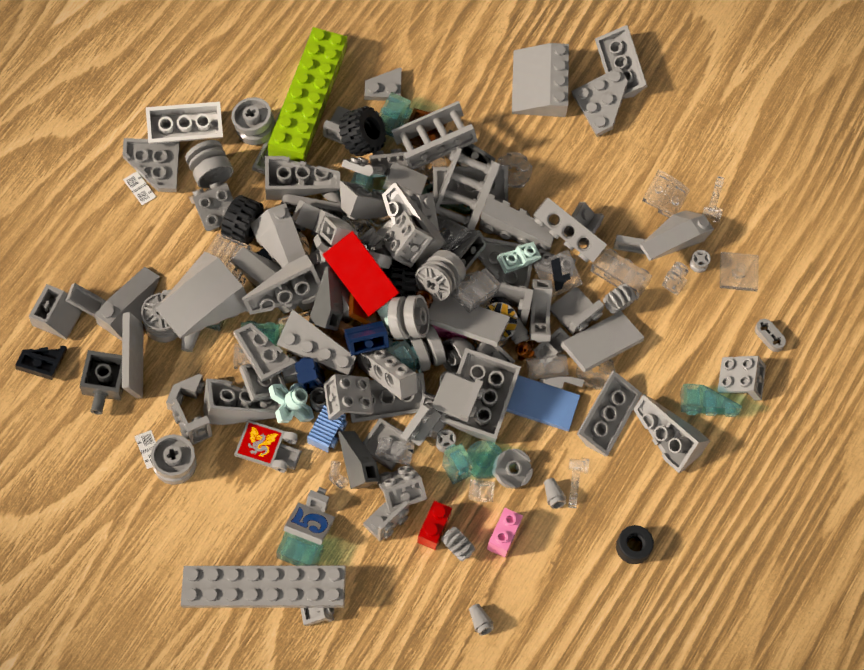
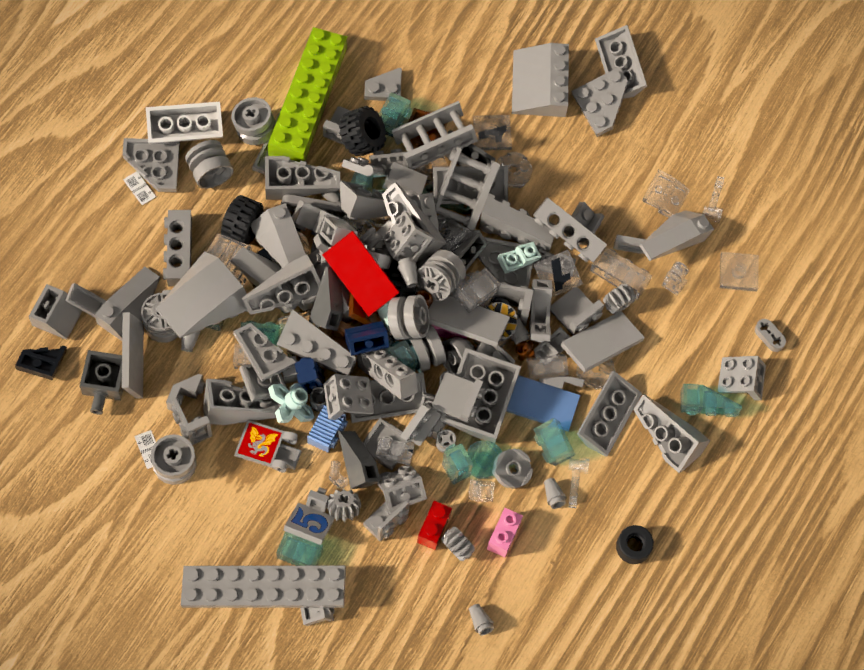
light grey bracket [189,181,234,231] -> none
light grey wheel [690,250,711,273] -> none
none -> light grey brick [163,210,192,287]
none -> light grey gear [327,488,361,523]
none -> light grey cone [397,257,418,288]
none -> clear tile [473,115,512,150]
none -> clear light blue brick [533,418,575,466]

